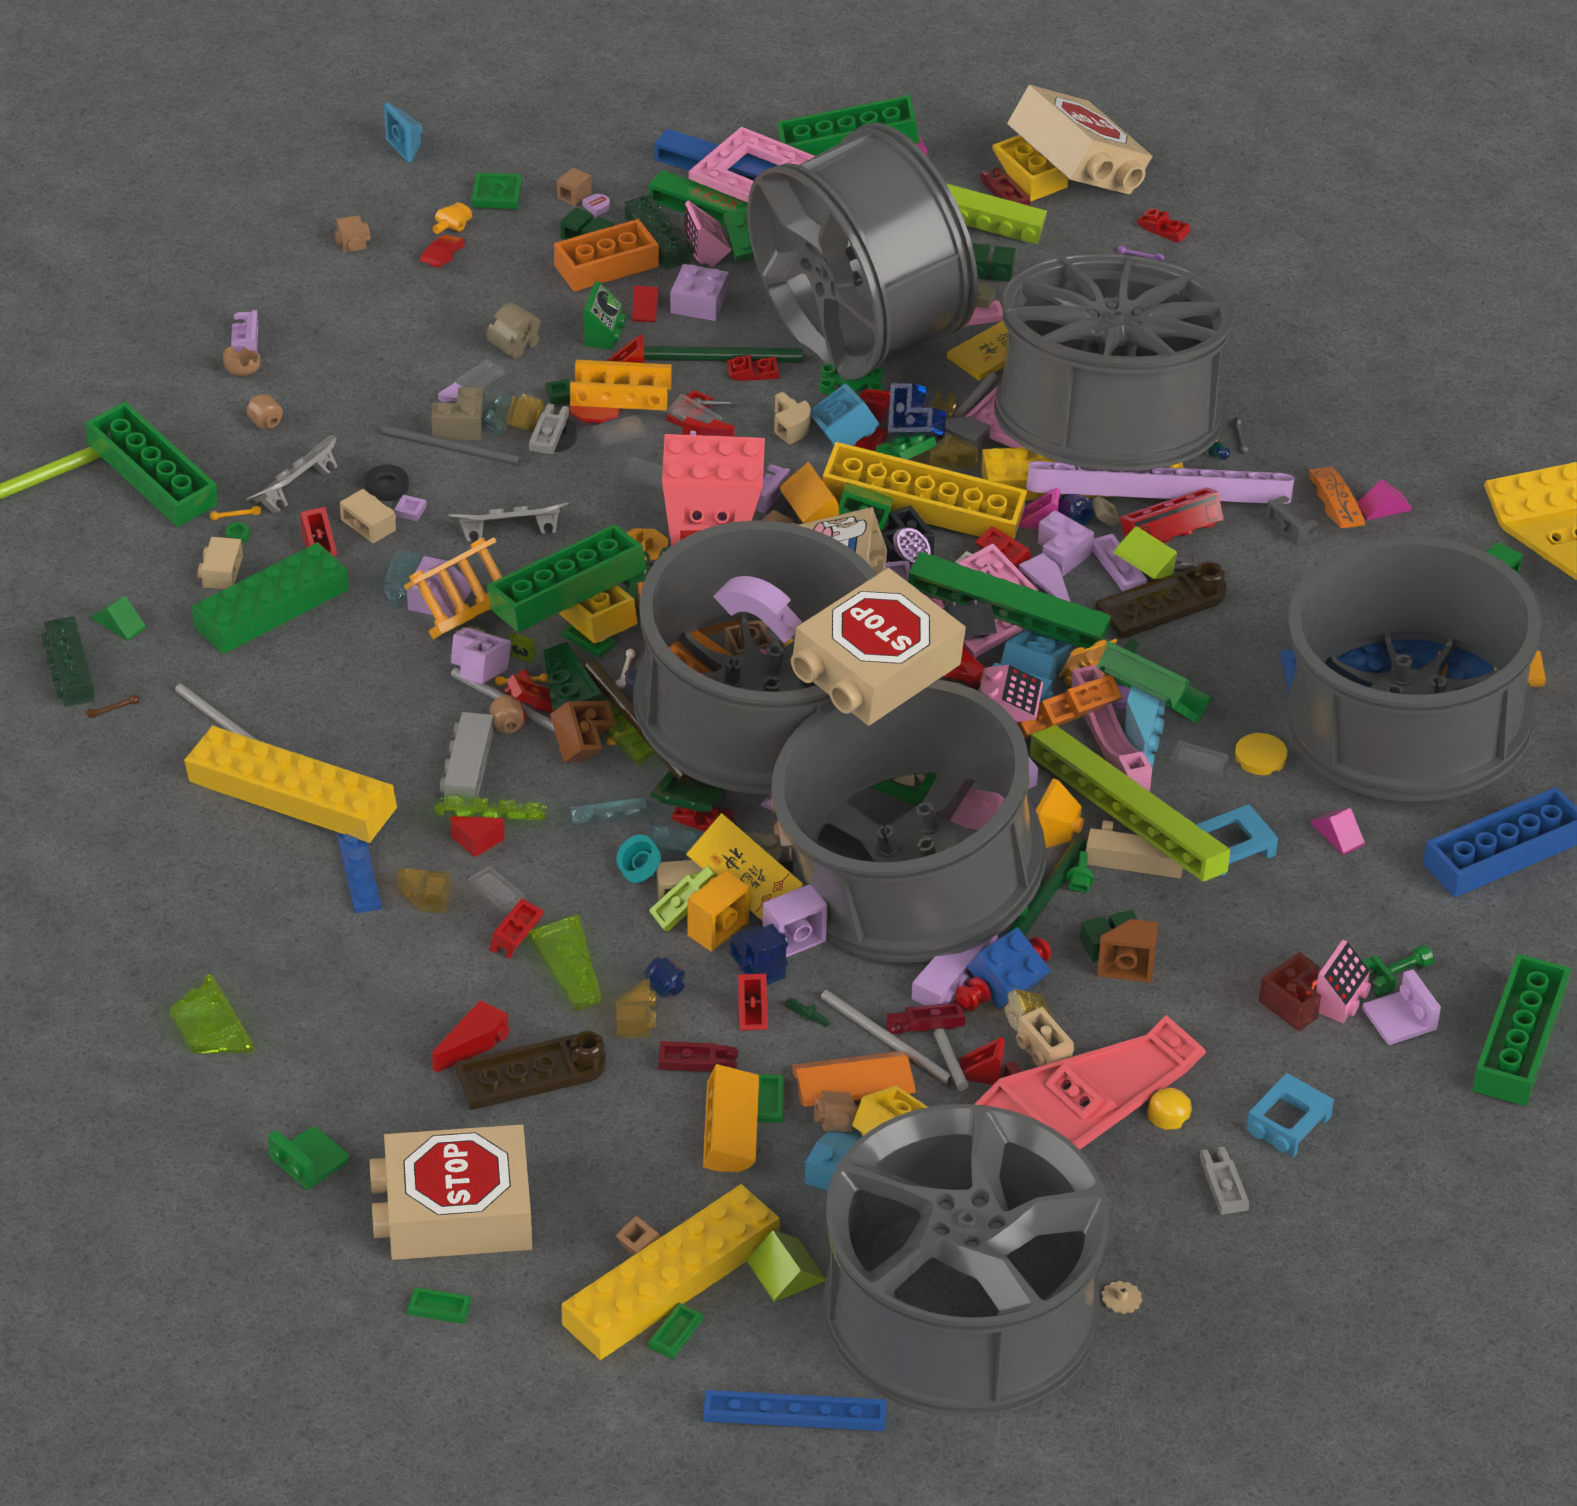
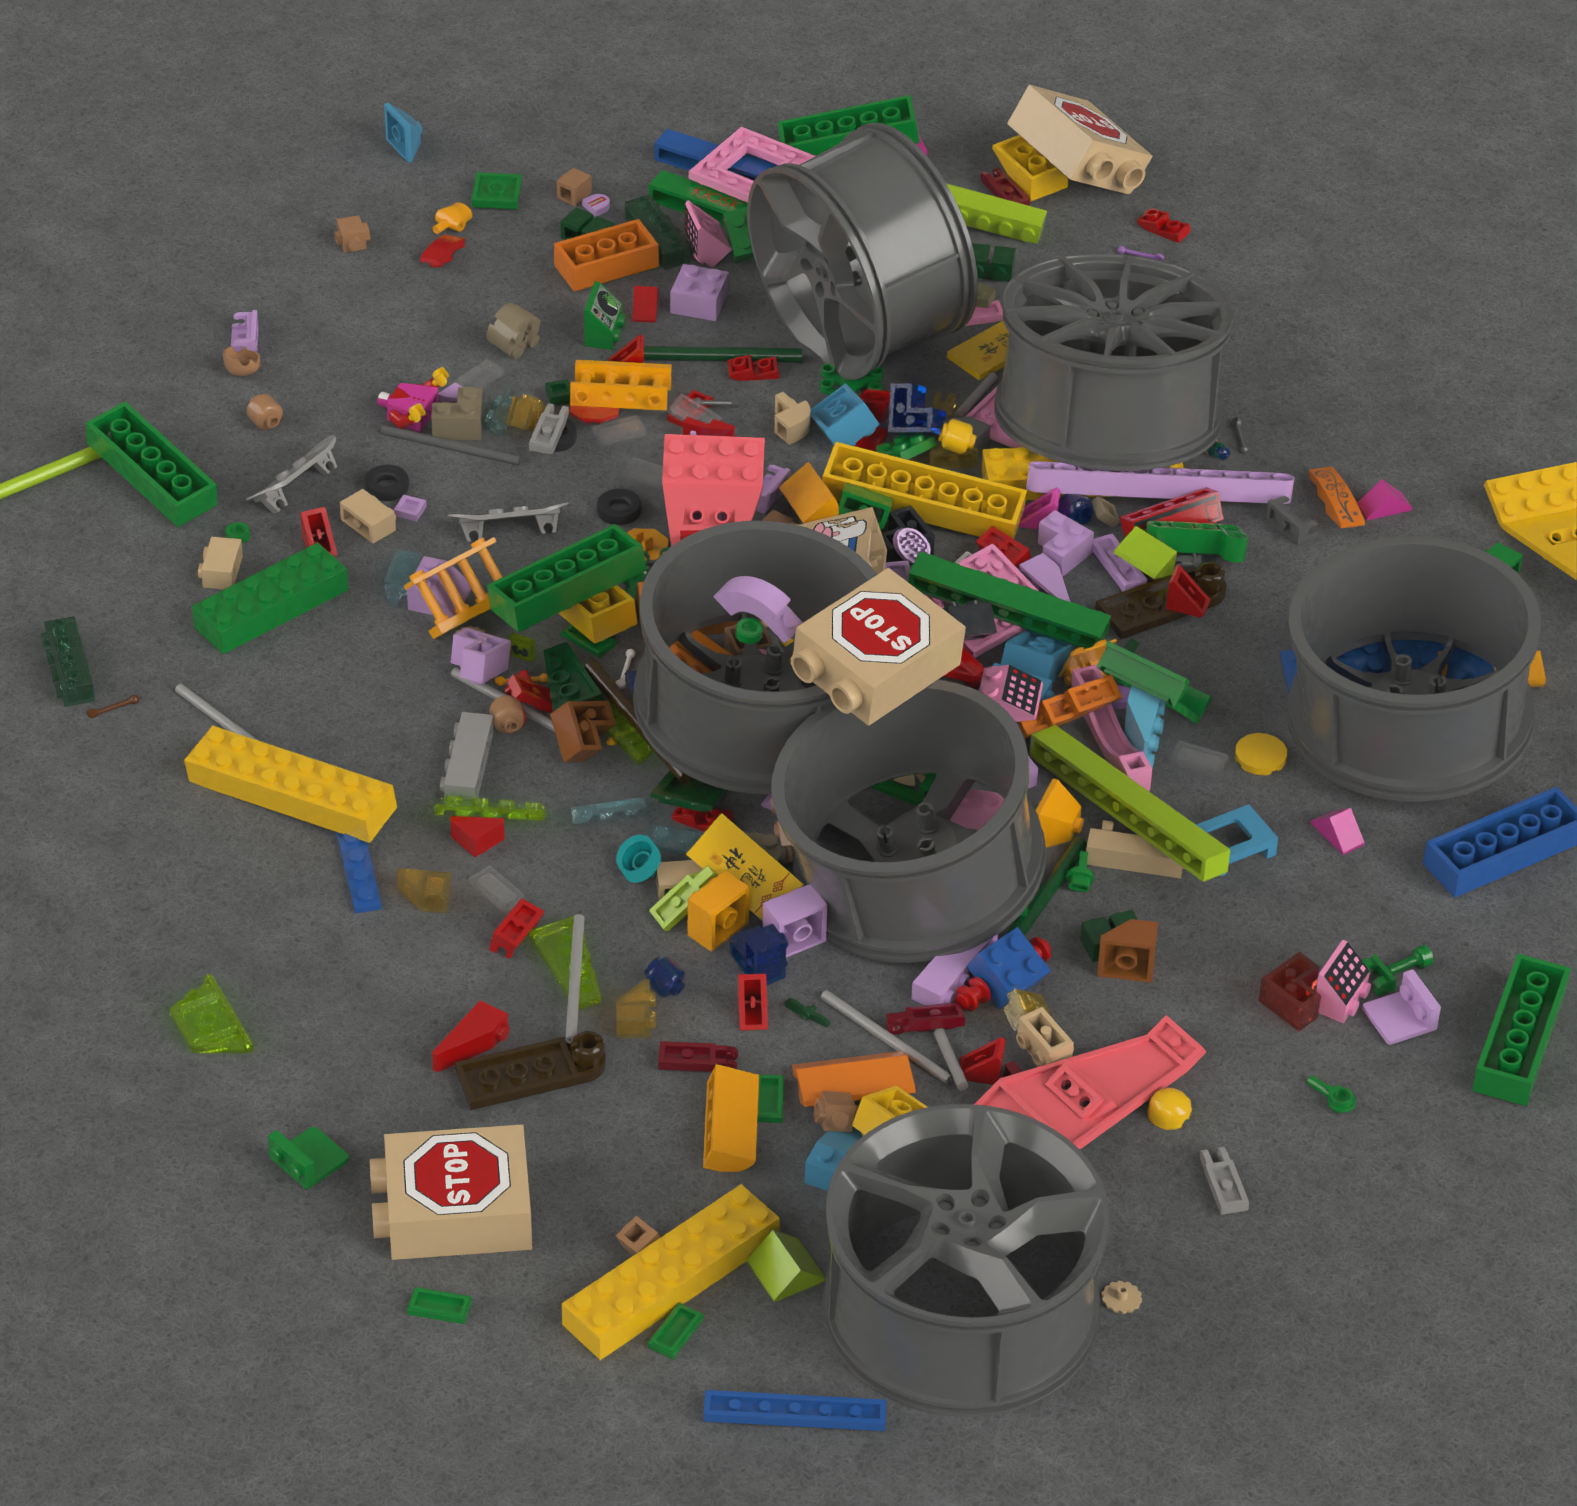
green slope [91,596,146,641] -> none
light orange hinge [209,506,261,521] -> none
dark azure window [1246,1073,1334,1157] -> none
none -> torso [378,367,449,433]
none -> light grey piece [565,914,585,1043]
none -> black tyre [597,488,641,525]
none -> green tile [736,618,763,644]
none -> yellow head [938,419,976,454]
none -> green beam [1146,521,1248,563]
none -> red slope [1166,565,1211,618]
none -> green plate [1306,1075,1356,1113]

